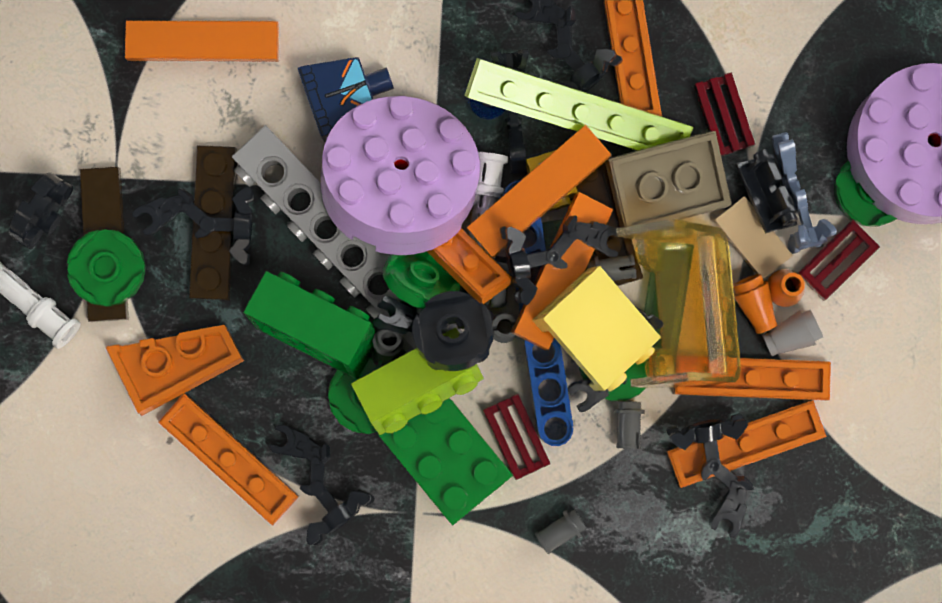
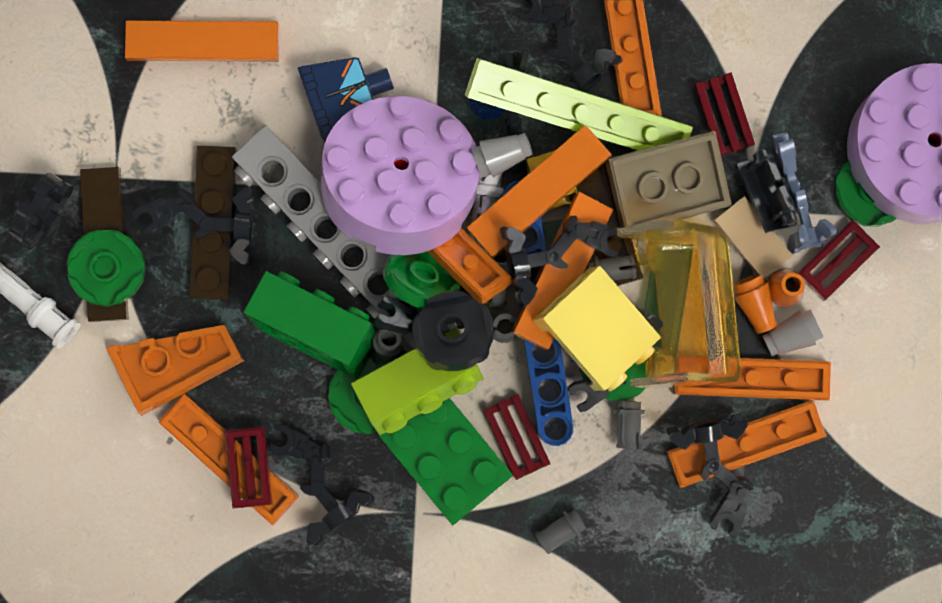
none -> dark red tile [225,427,273,509]
none -> light grey cone [472,133,533,178]

